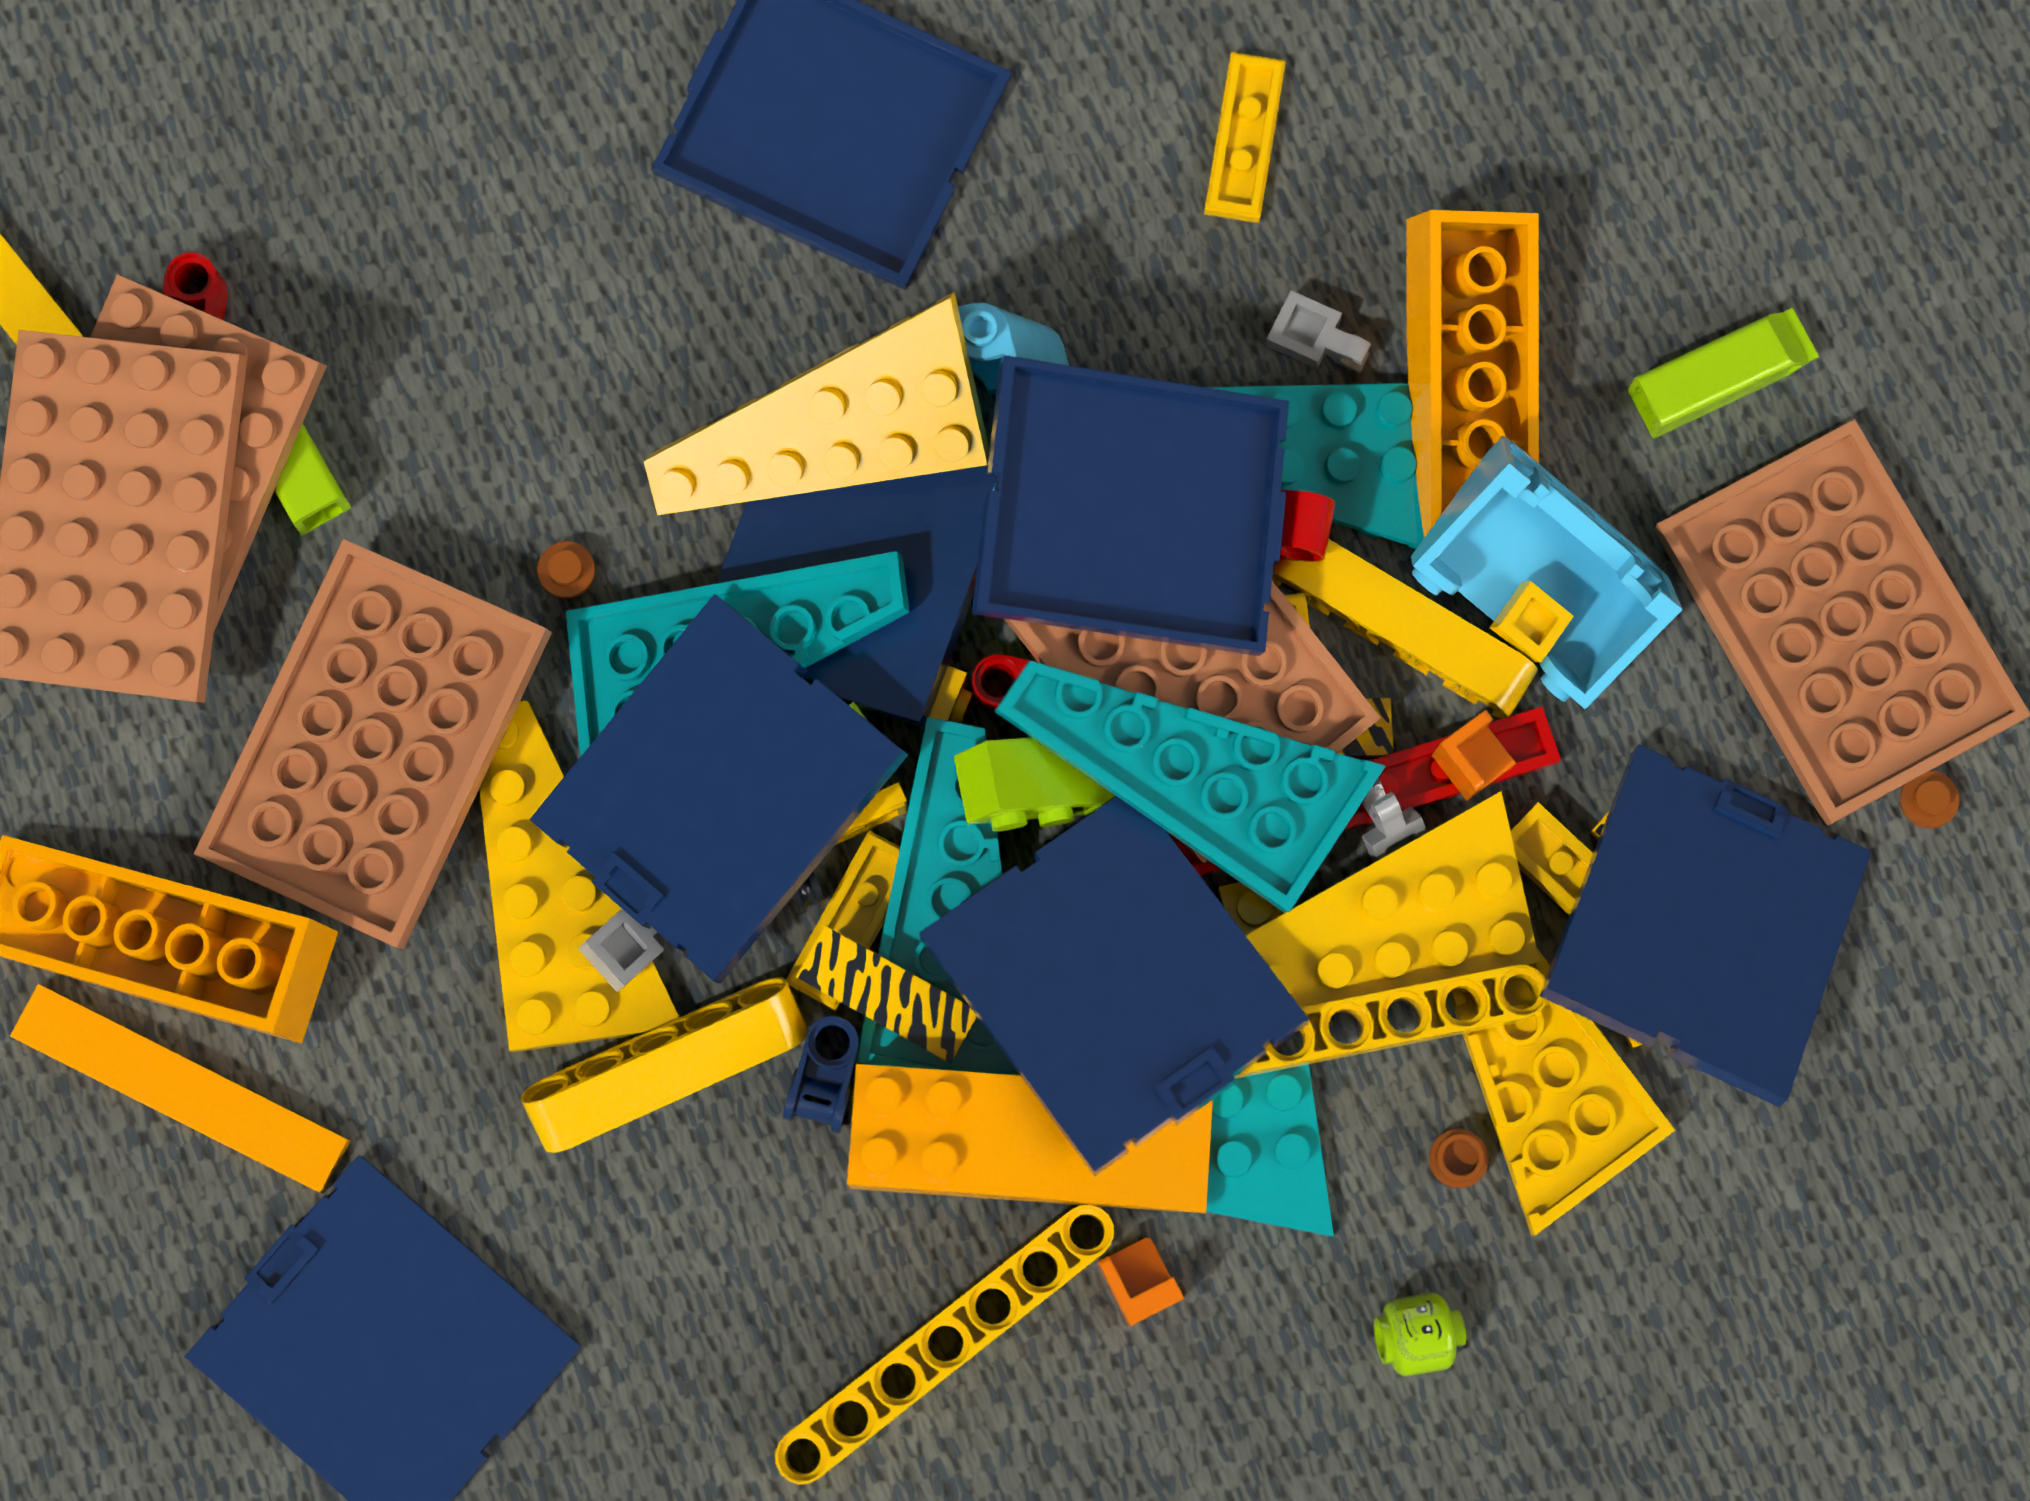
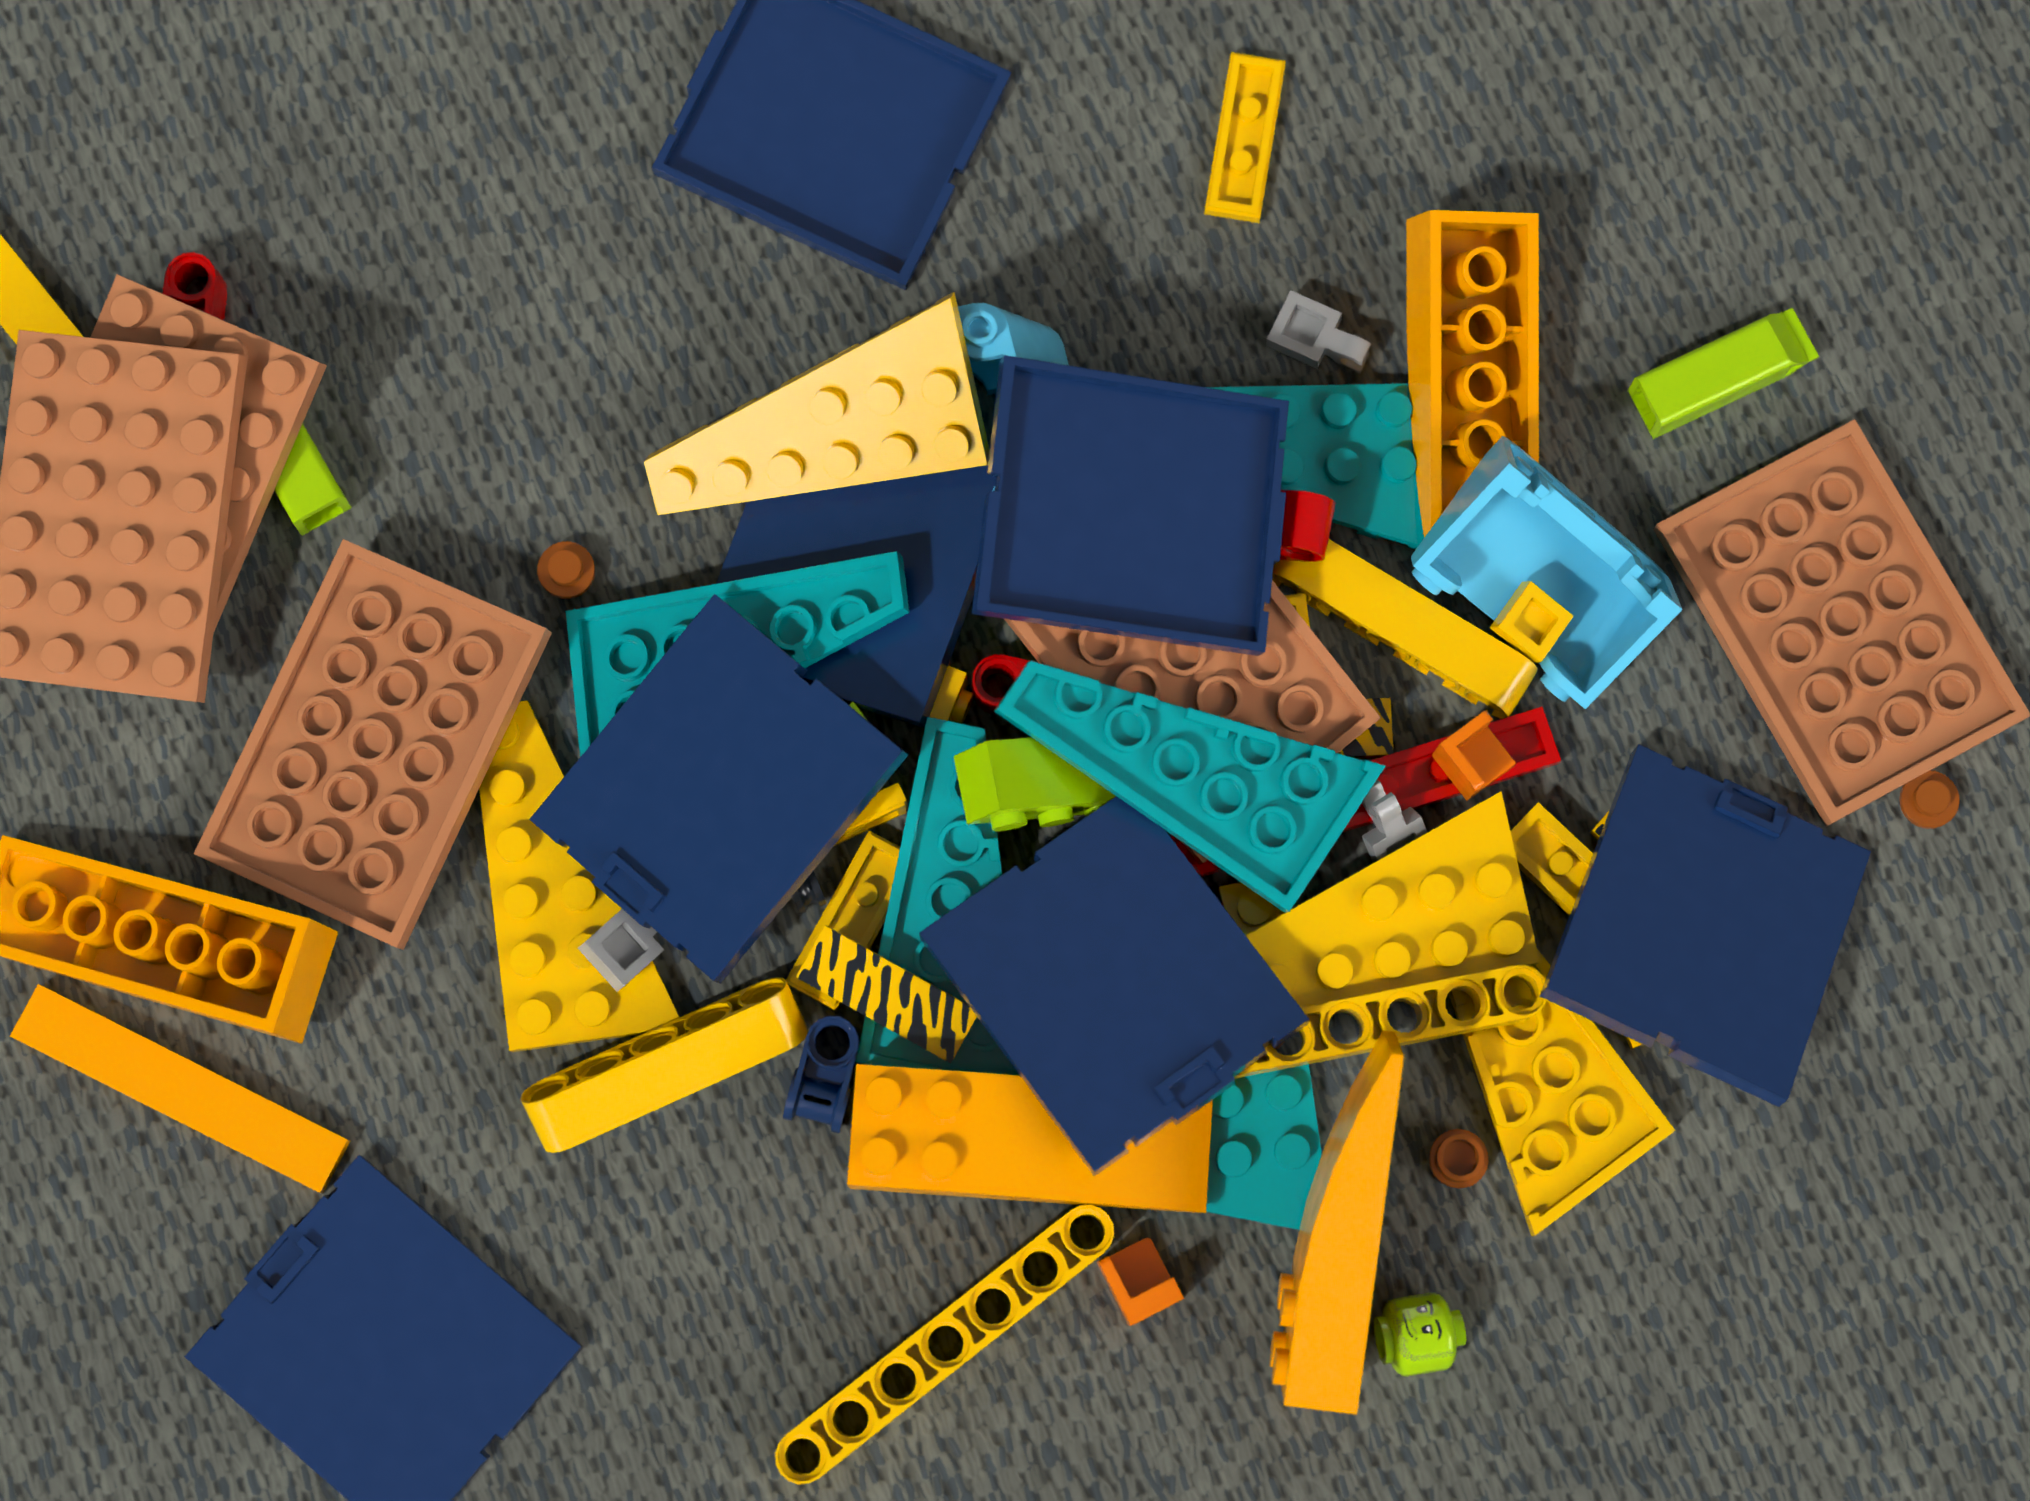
none -> light orange slope [1270,1030,1404,1415]

